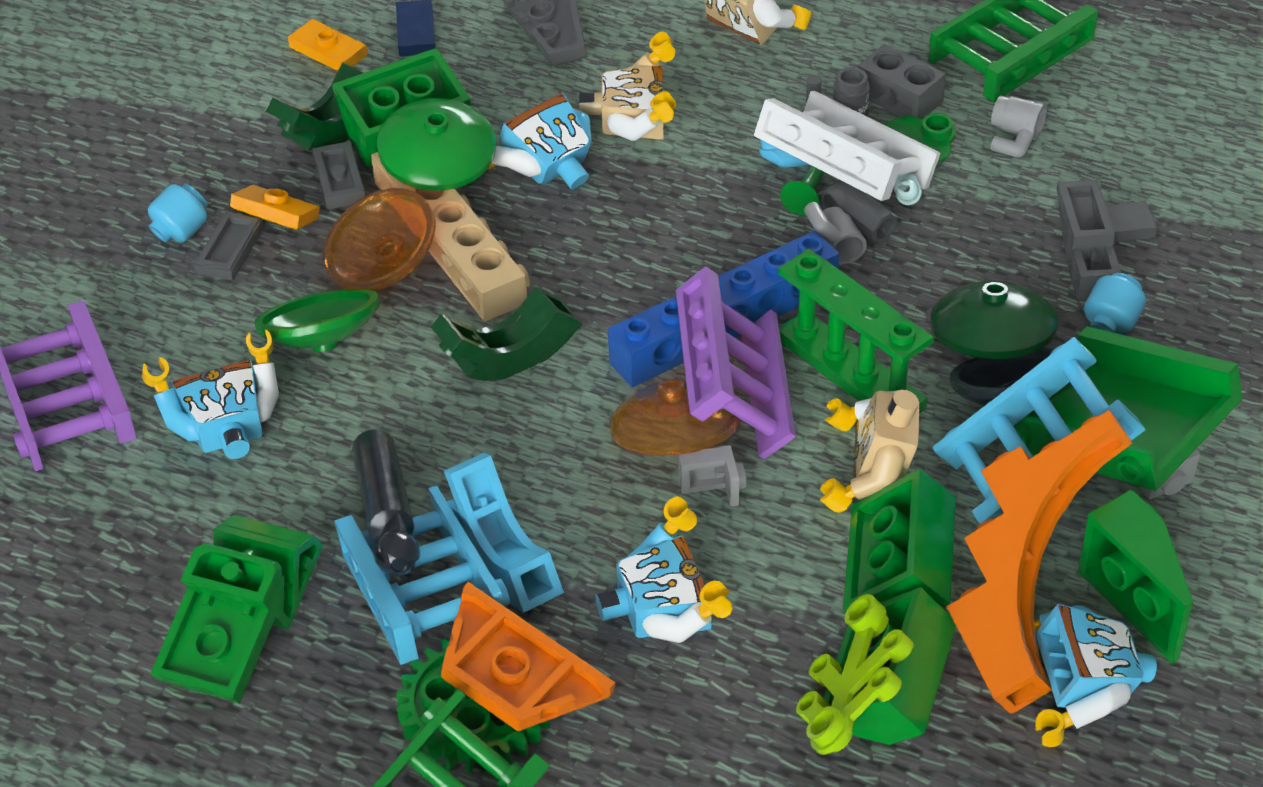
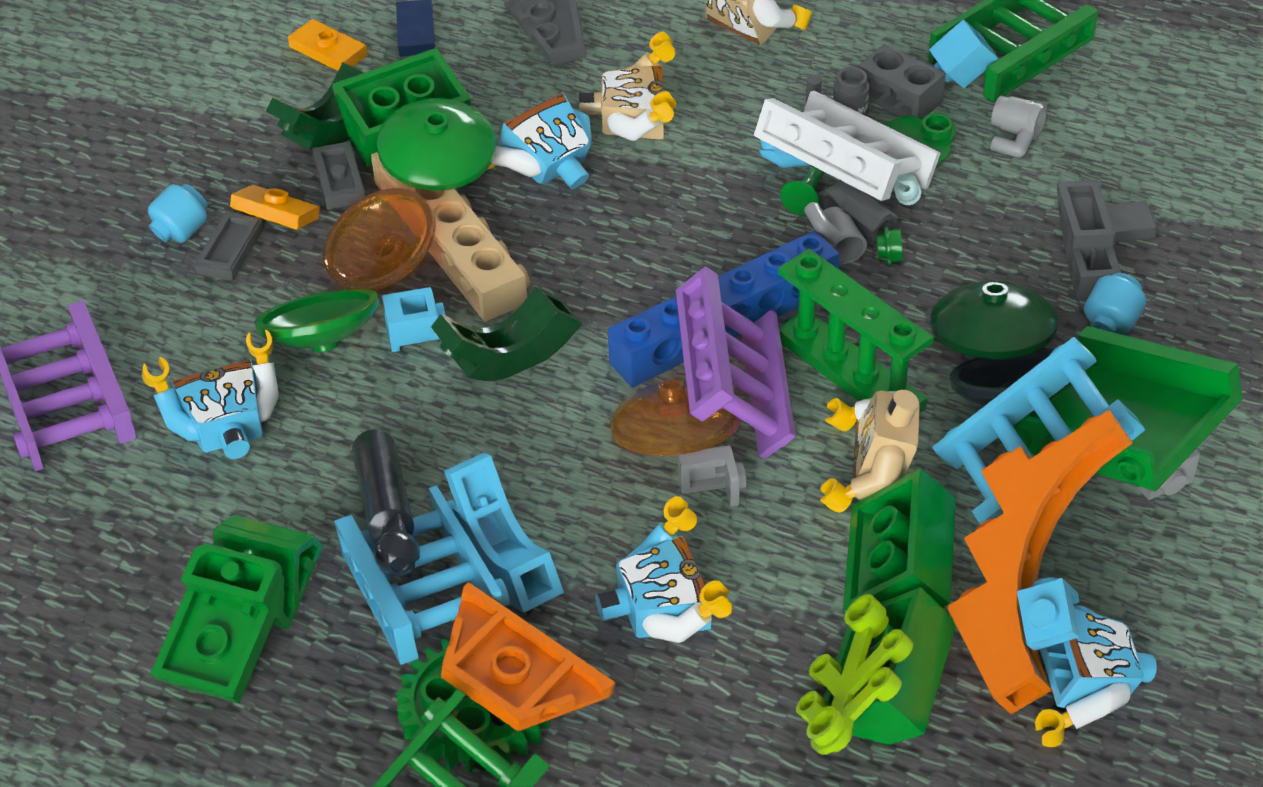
green slope [1078,489,1193,663] -> none
none -> medium azure brick [382,287,445,352]
none -> green plate [876,227,903,267]
none -> medium azure brick [929,19,999,88]
none -> medium azure bracket [1017,578,1080,651]

